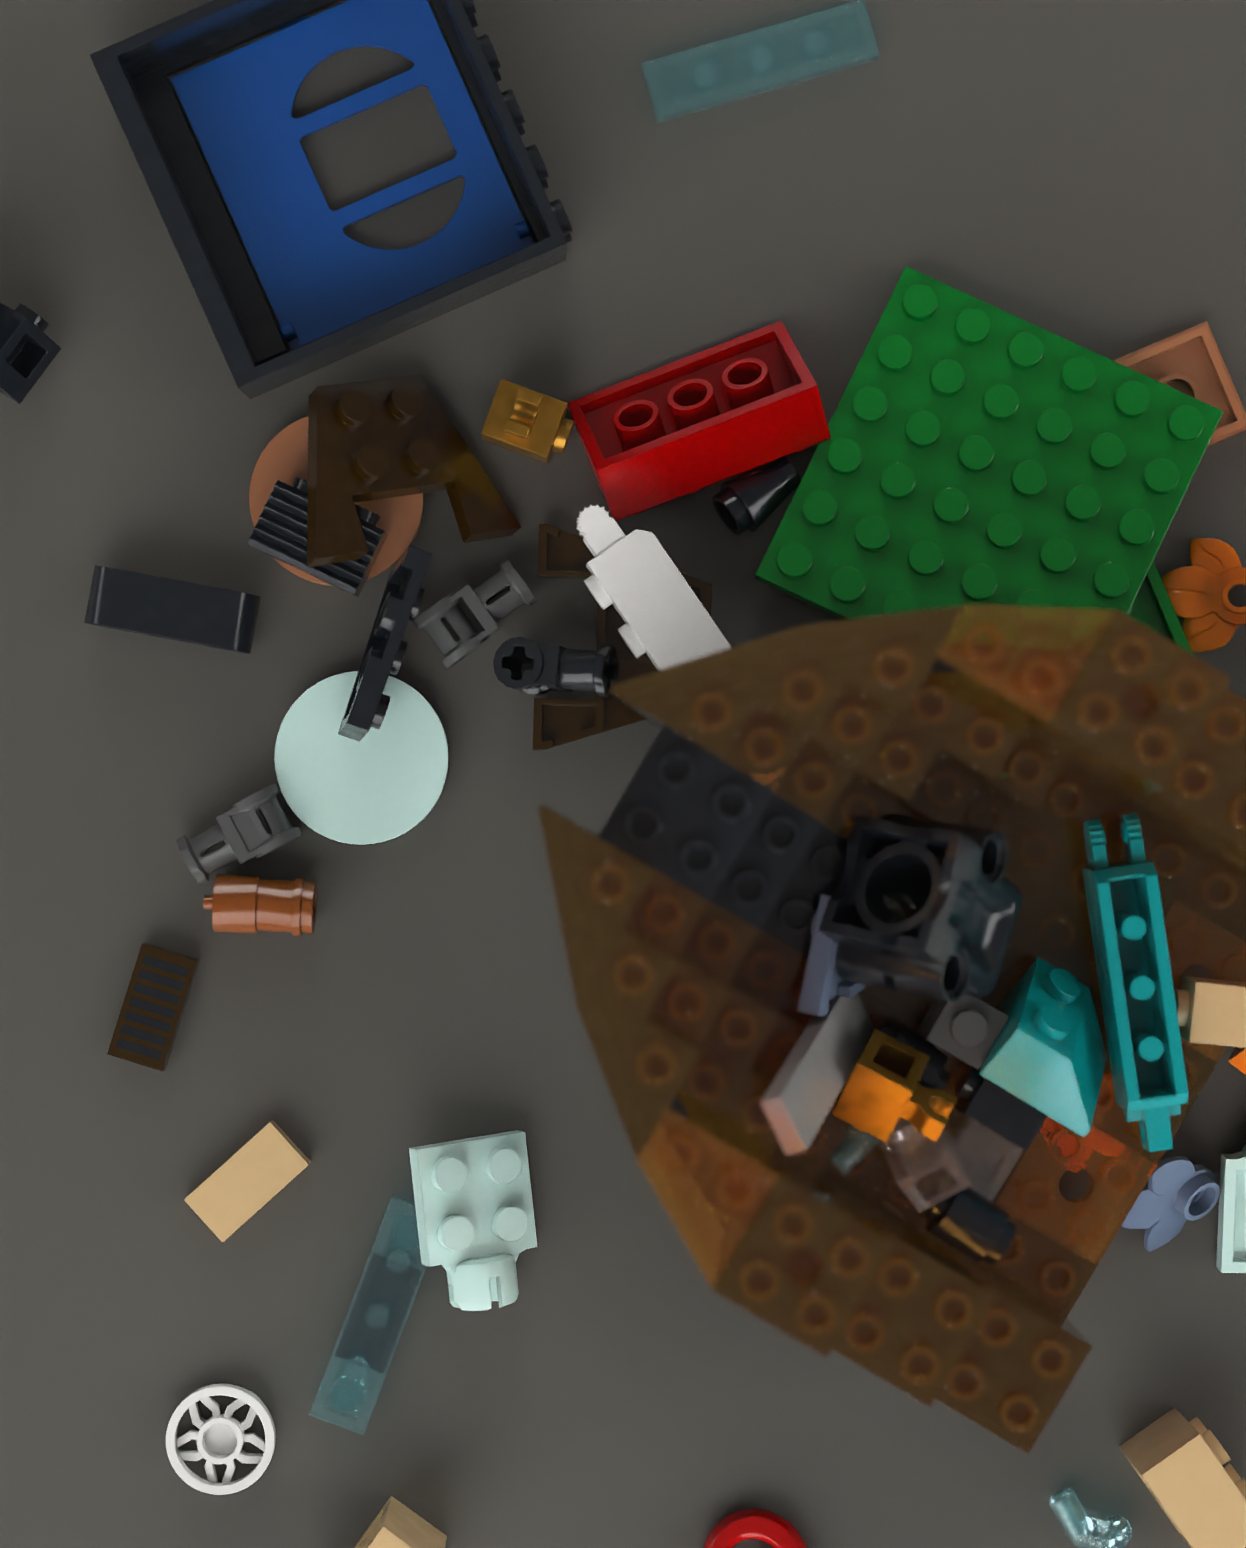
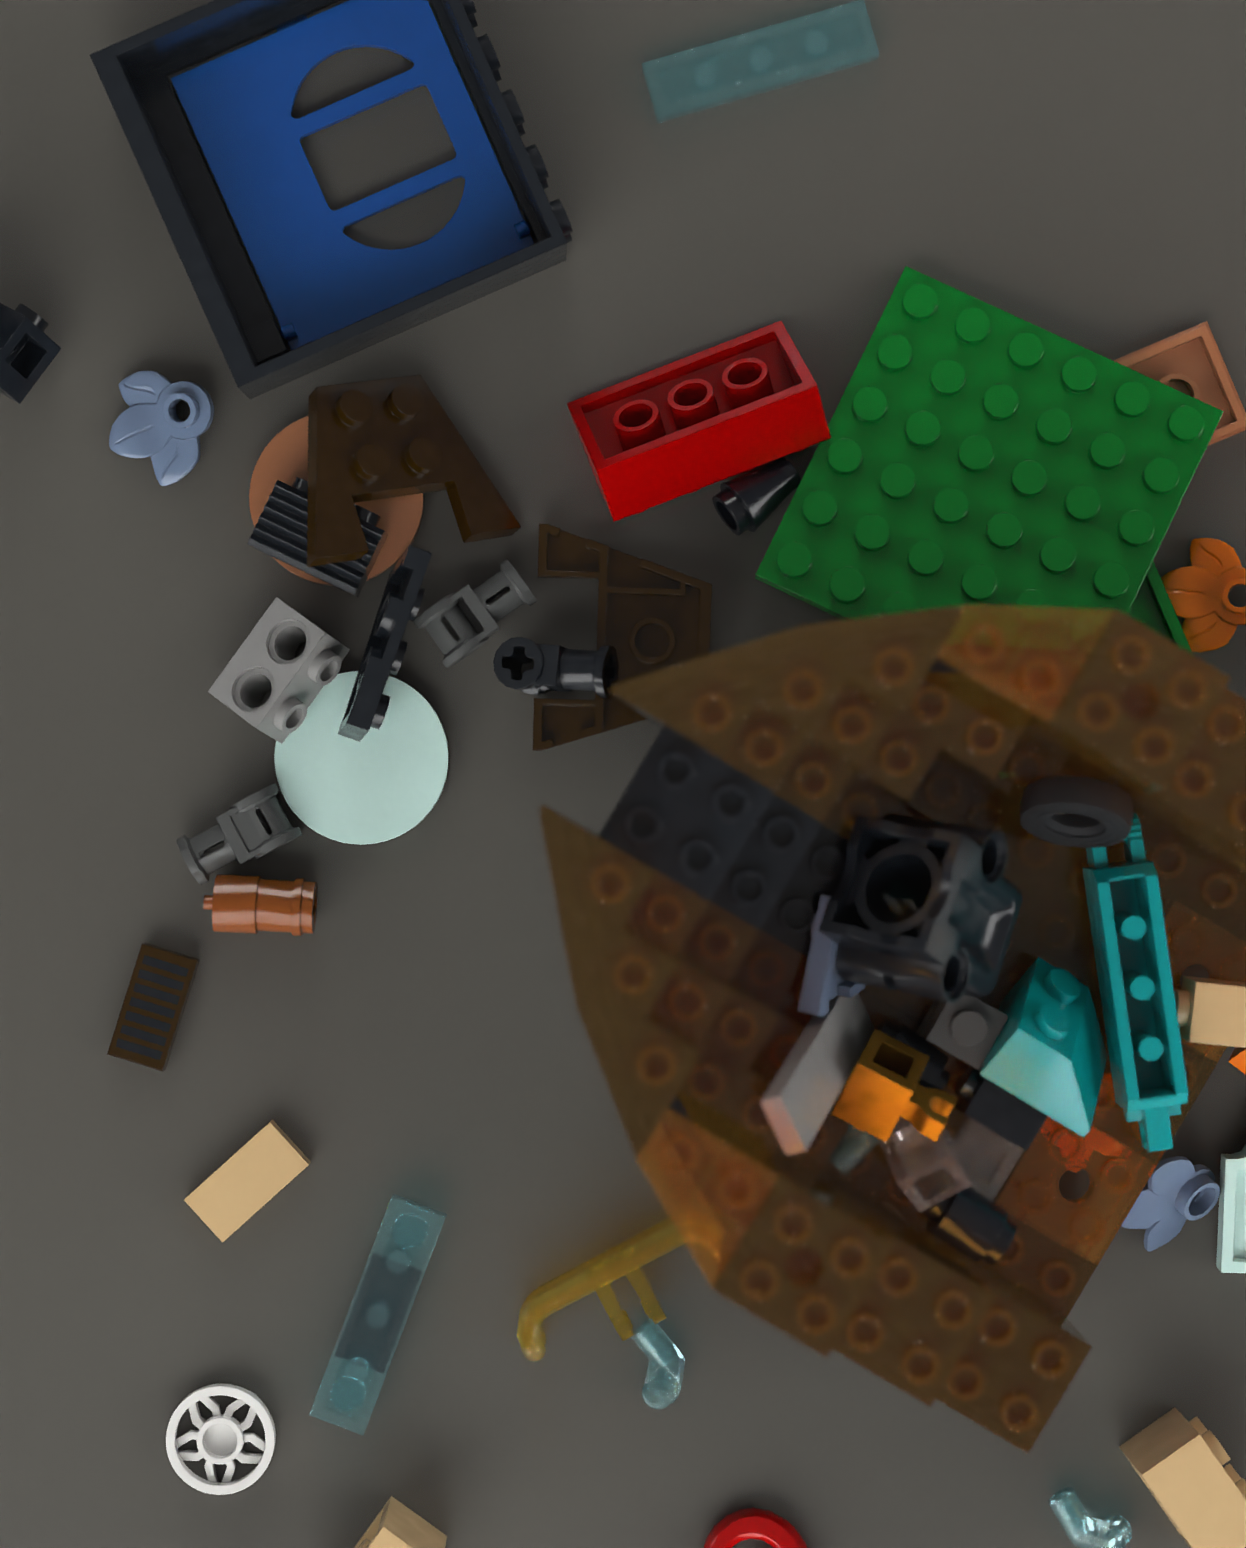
black beam [84,565,261,654] -> none
light aqua plate [409,1130,538,1311] -> none
pearl gold brick [481,378,574,464] -> none
white hinge [576,504,784,784] -> none
none -> sand blue plate [109,371,214,486]
none -> light grey brick [208,597,350,744]
none -> clear yellow piece [517,1211,725,1361]
none -> clear light blue arm [631,1318,686,1410]
none -> black tyre [1020,775,1134,848]

